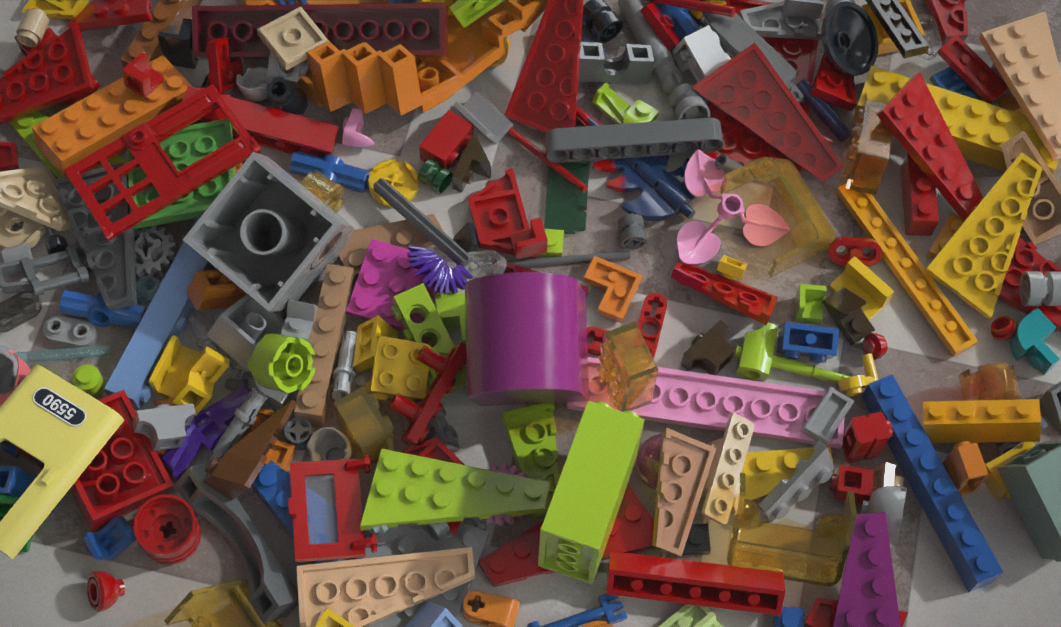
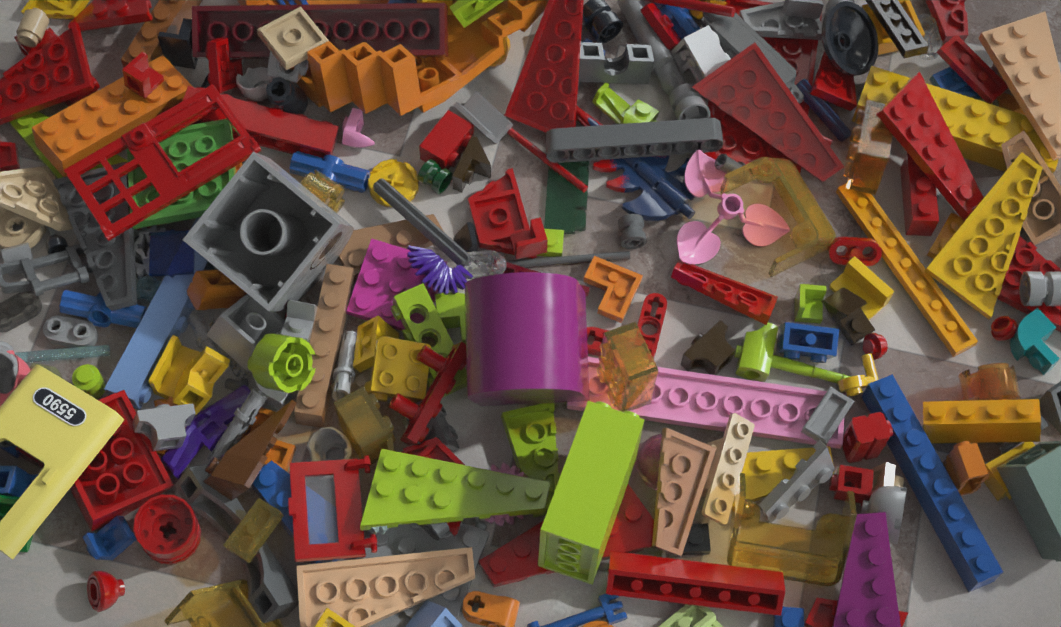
dark grey wheel [284,417,313,451] -> none
yellow plate [717,255,748,280] -> none
none -> clear blue piece [149,229,195,278]
none -> clear yellow plate [223,498,284,563]

